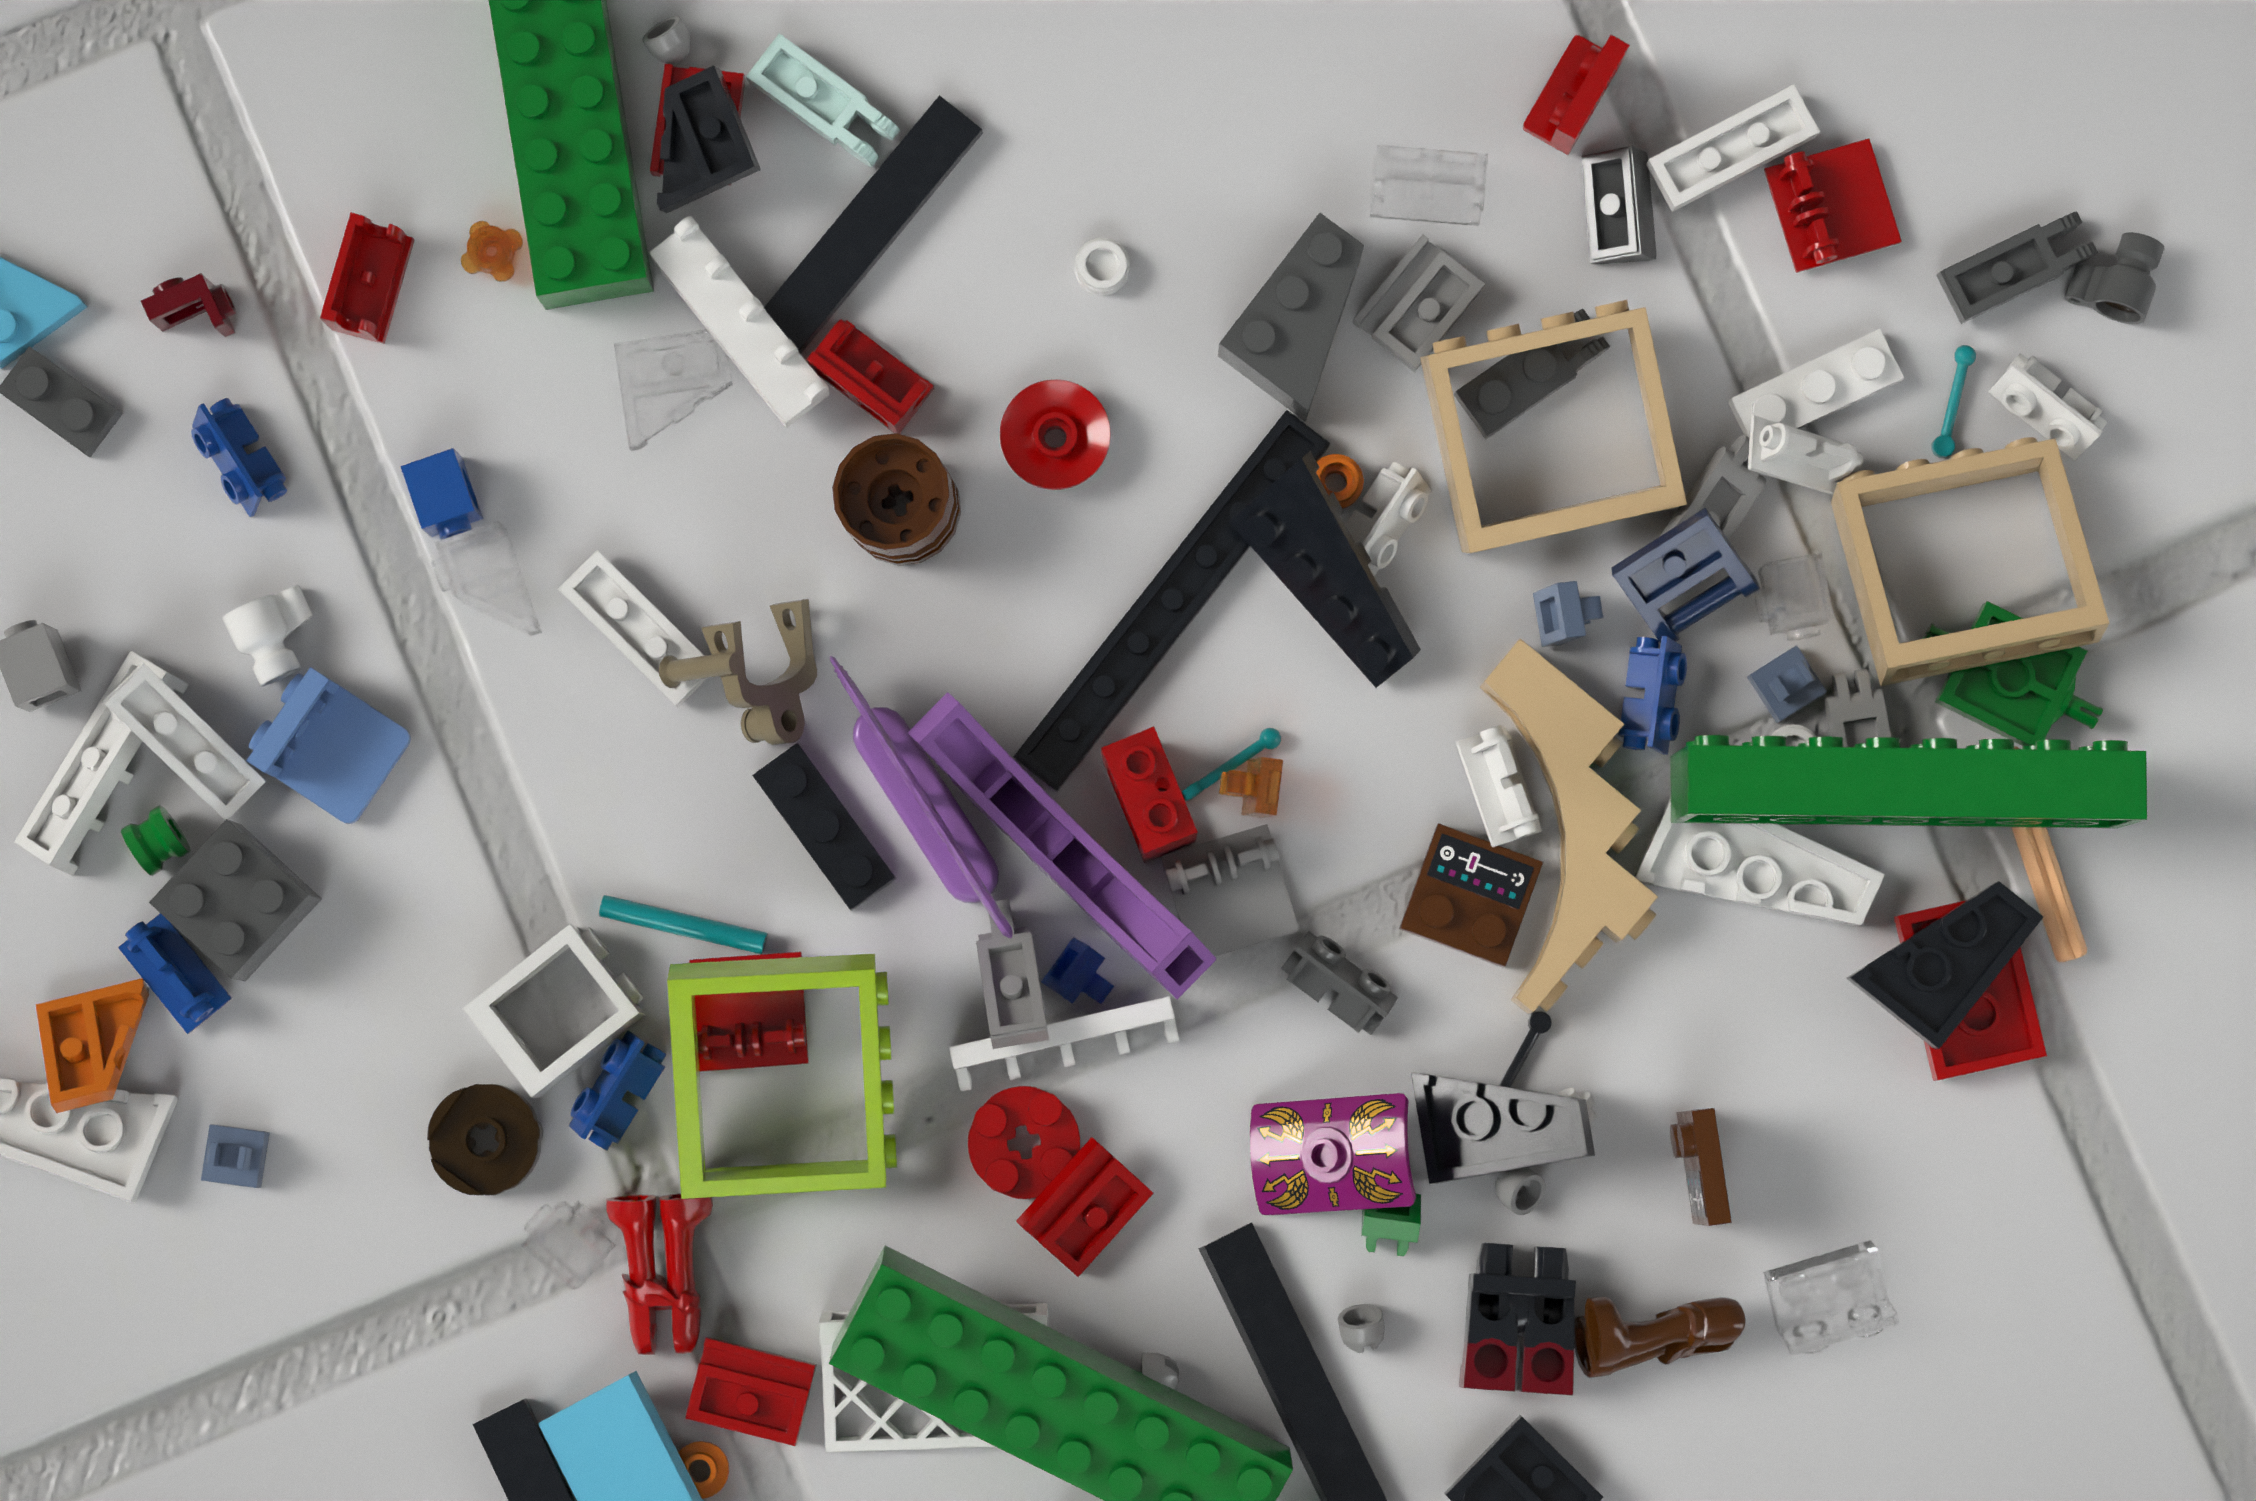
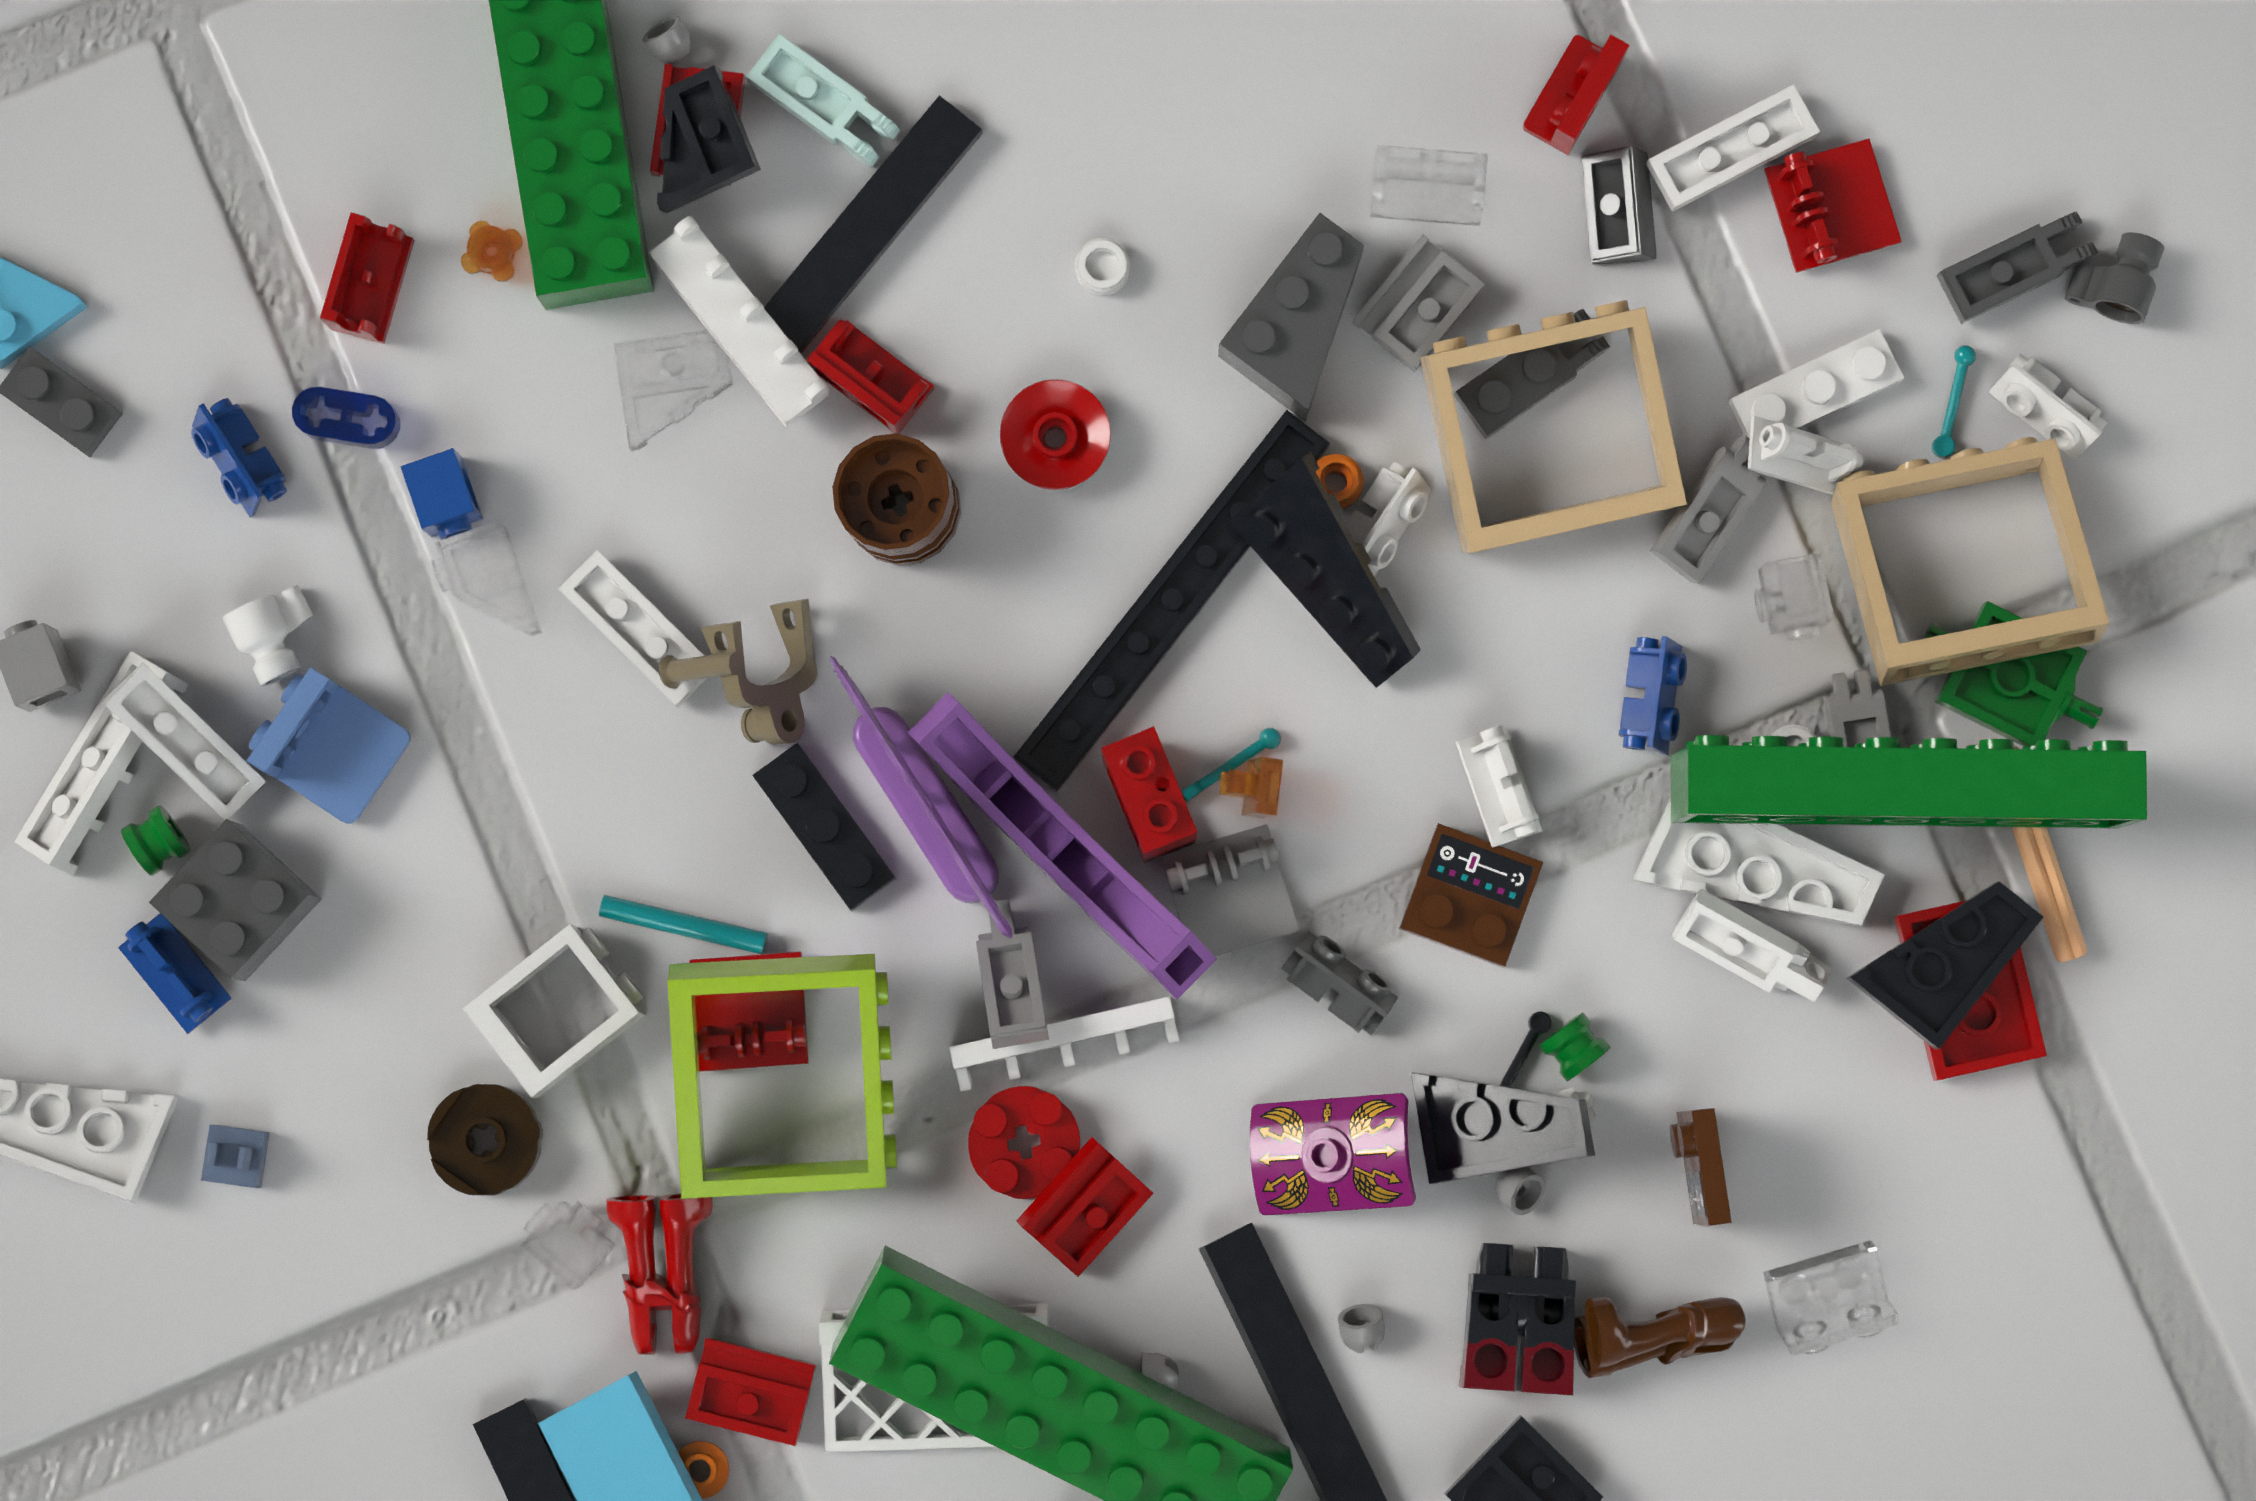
orange wing [36,978,149,1113] -> none
dark red bracket [141,273,237,337] -> none
blue hinge [569,1030,667,1151] -> none
clear blue tile [1041,937,1114,1004] -> none
green tile [1361,1193,1421,1256] -> none
tan arch [1480,639,1658,1014] -> none
sand blue tile [1533,581,1604,647] -> none
plate [1611,508,1760,643] -> none
sand blue tile [1747,645,1827,723] -> none
none -> clear blue beam [292,387,400,449]
none -> green wheel [1539,1012,1611,1082]
none -> white hinge [1672,888,1831,1002]

